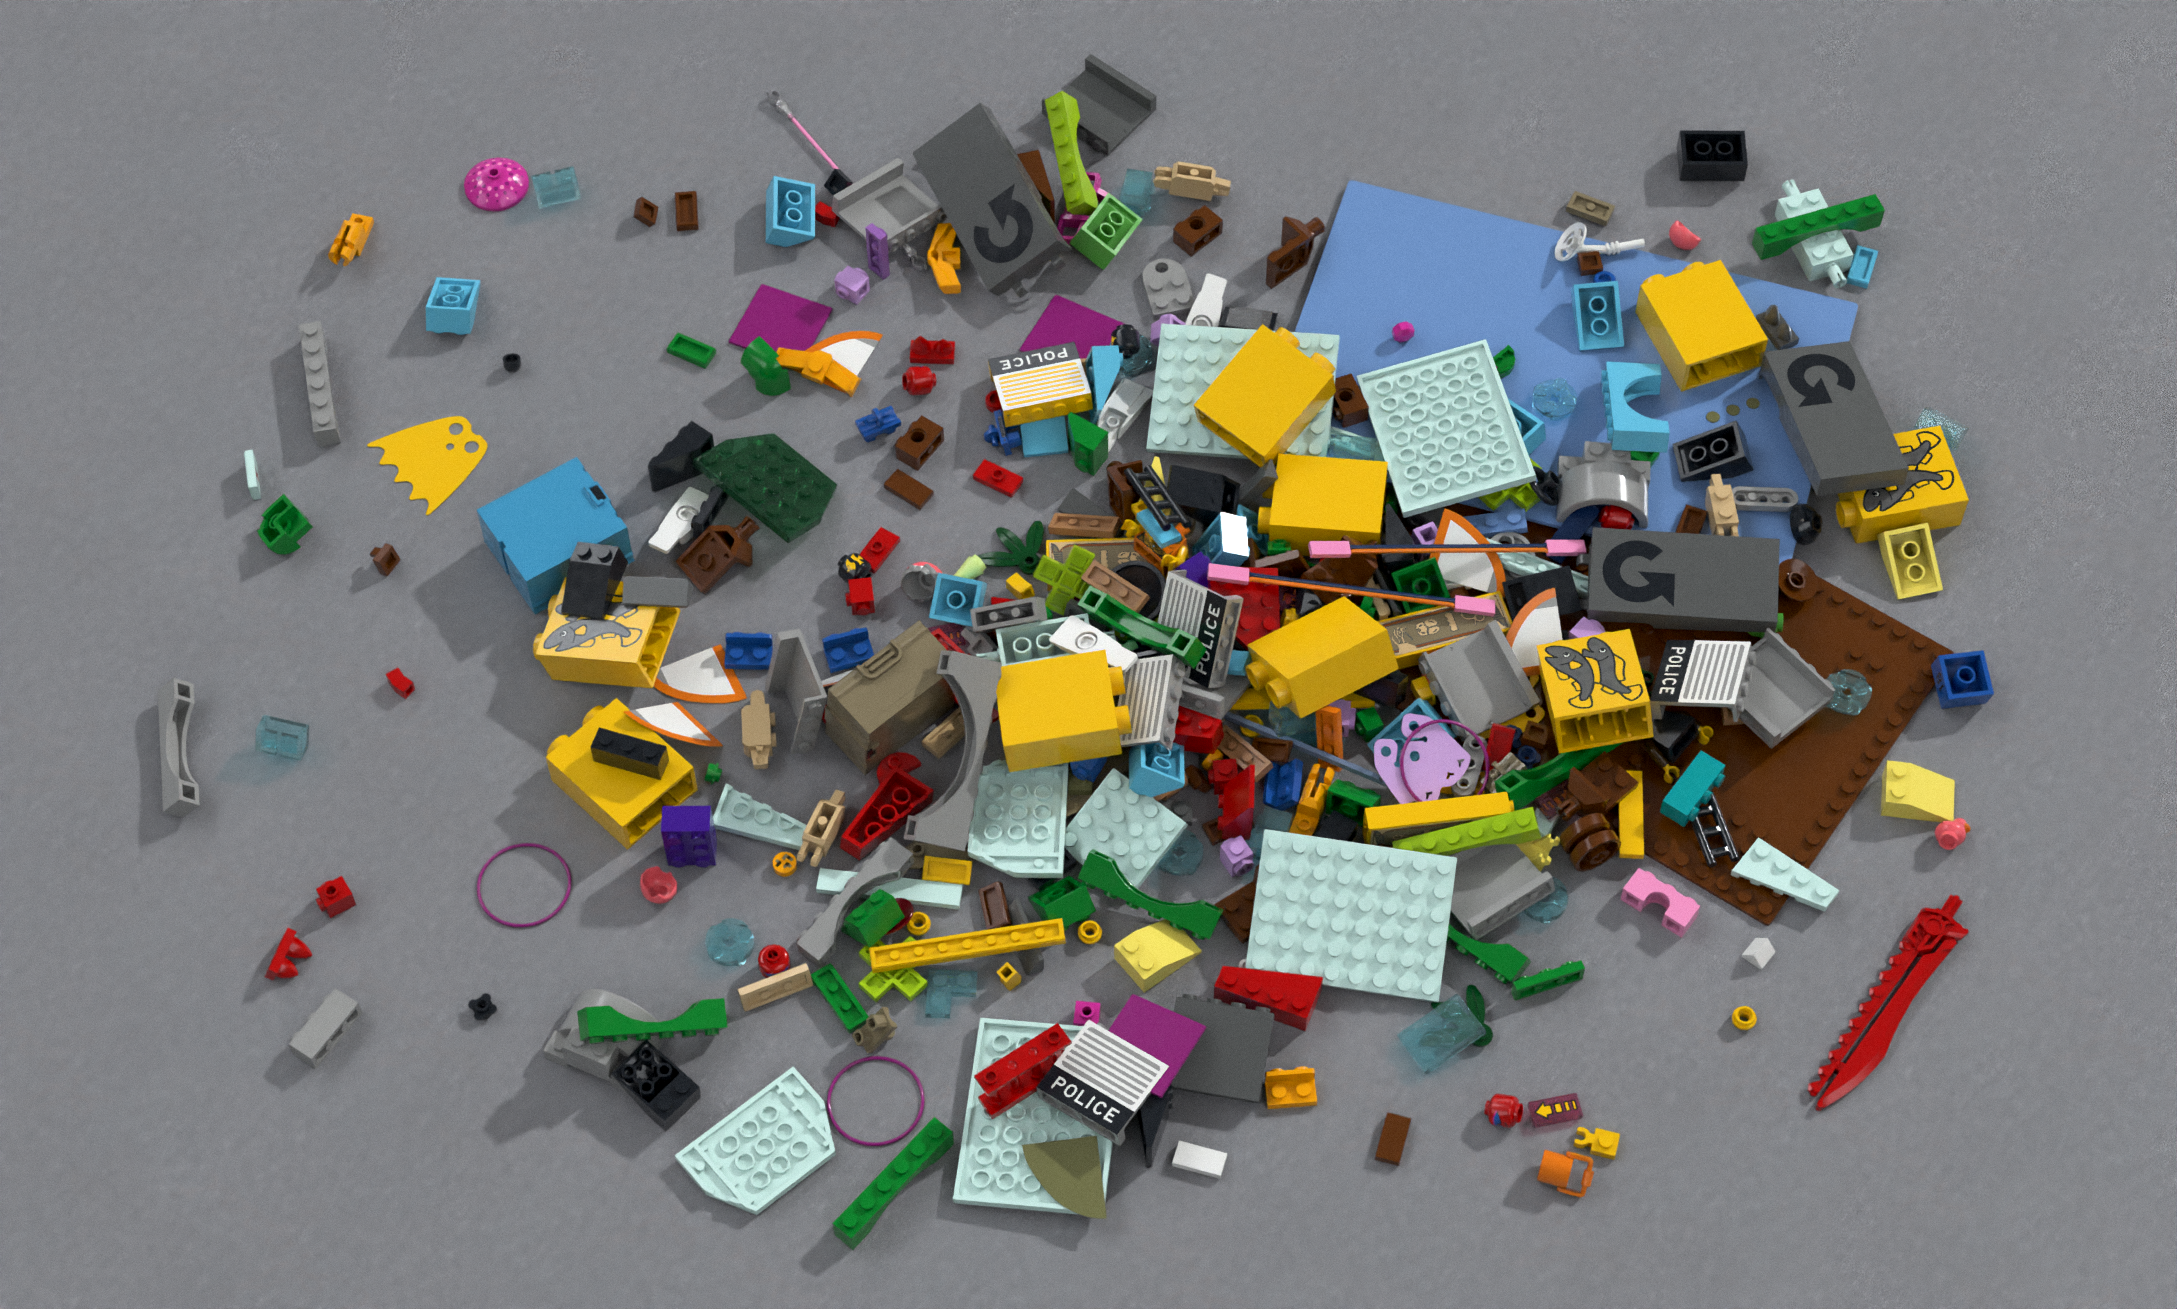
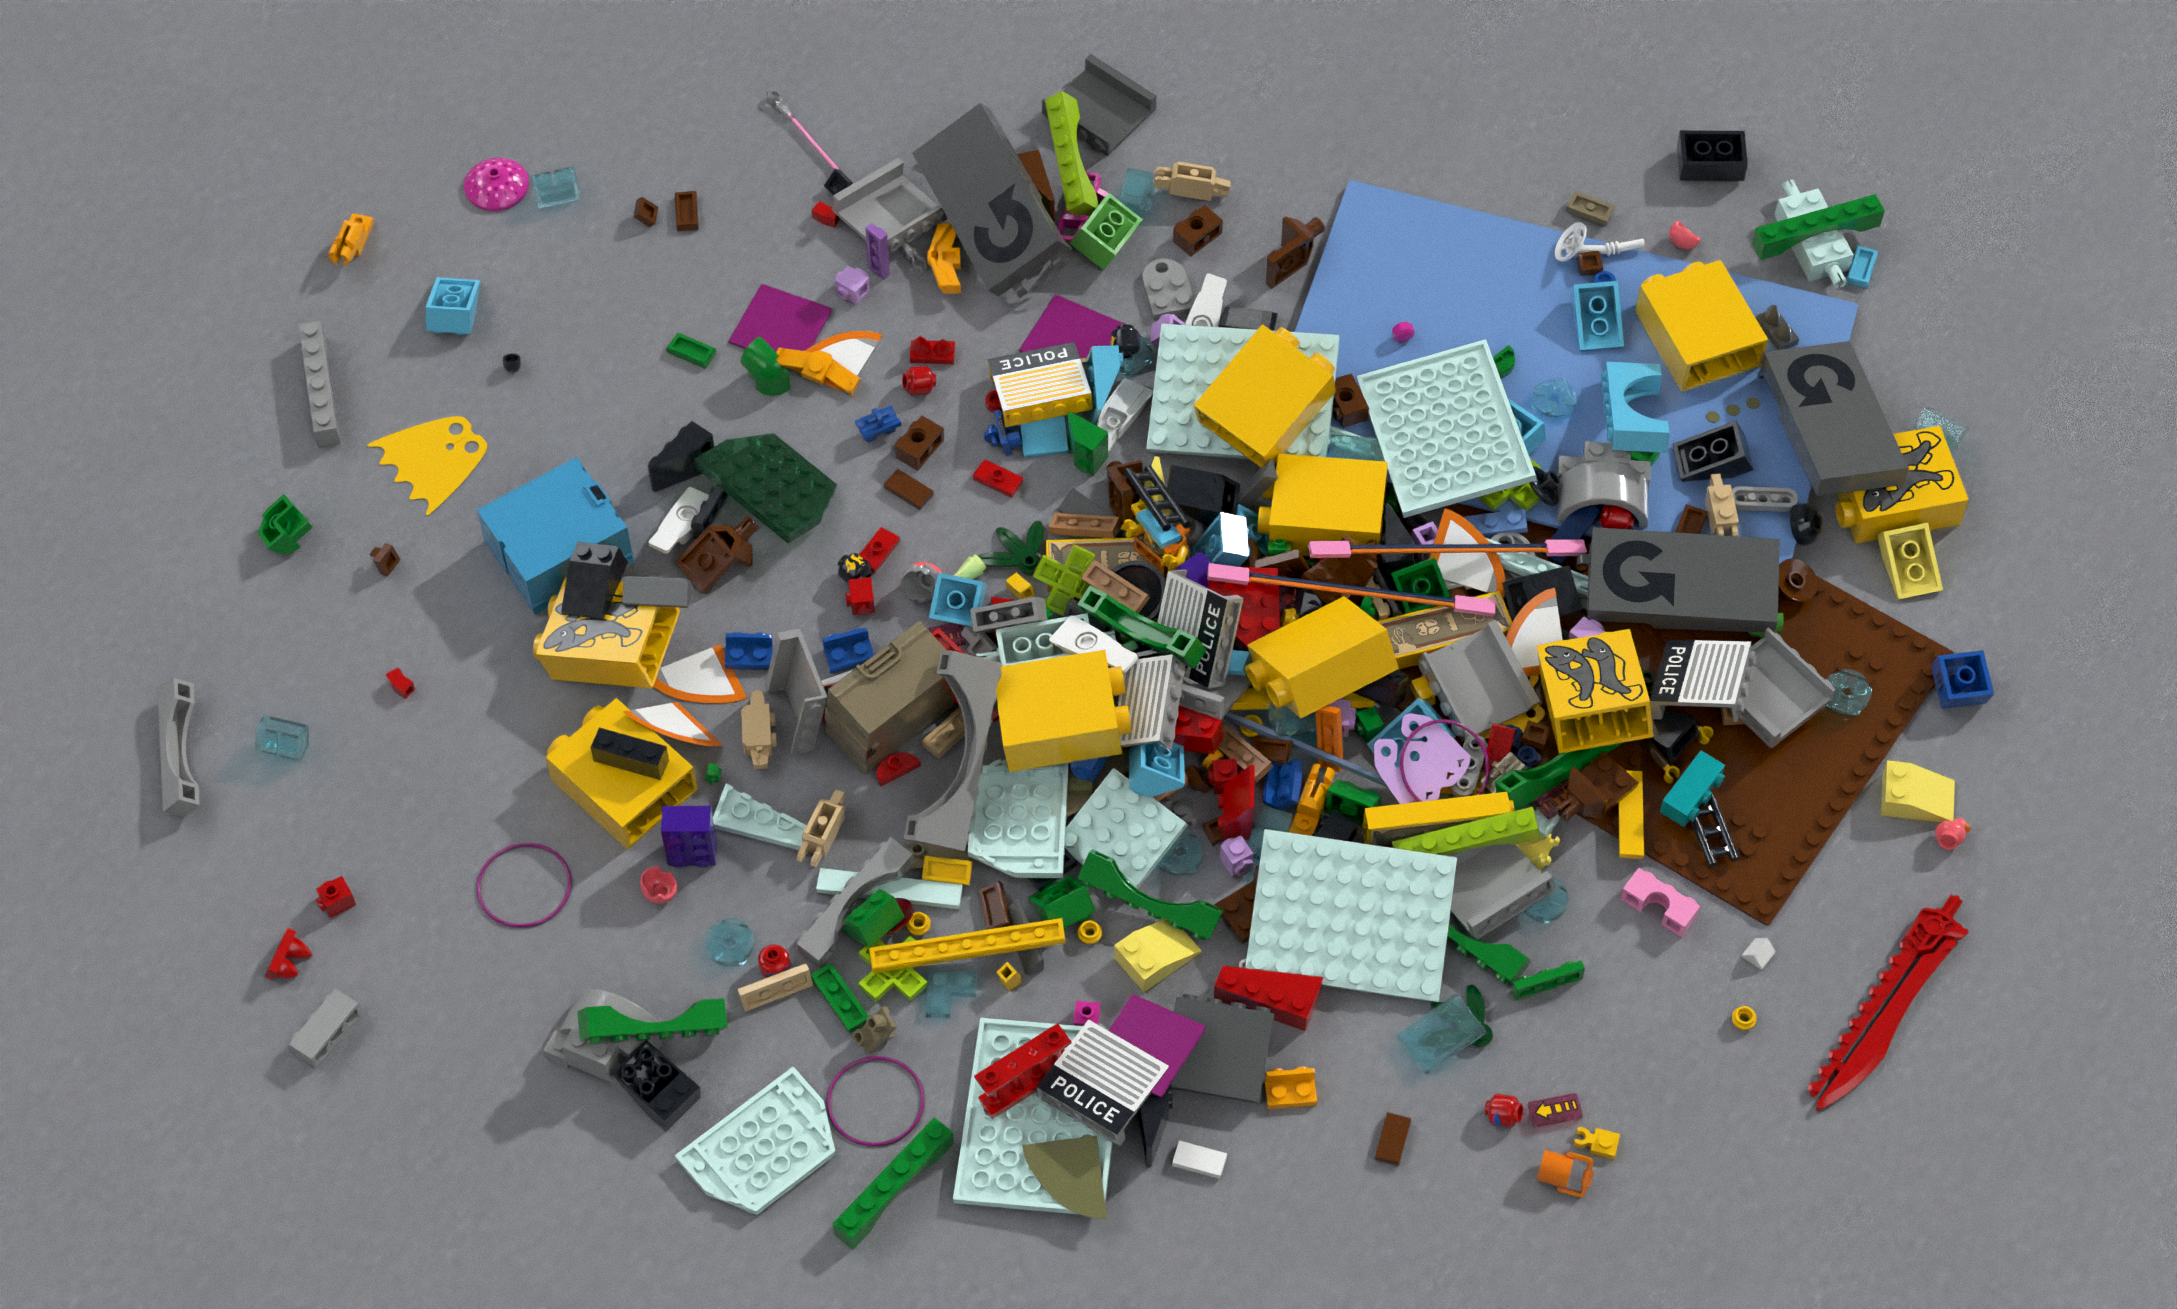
light aqua tile [244,449,261,500] -> none
black plate [468,993,497,1020] -> none
medium azure slope [765,176,815,247] -> none
light orange tile [773,852,797,877] -> none
red wedge [840,765,934,861] -> none
reddish brown wheel [1559,813,1621,872] -> none
light aqua wing [1731,837,1839,912] -> none

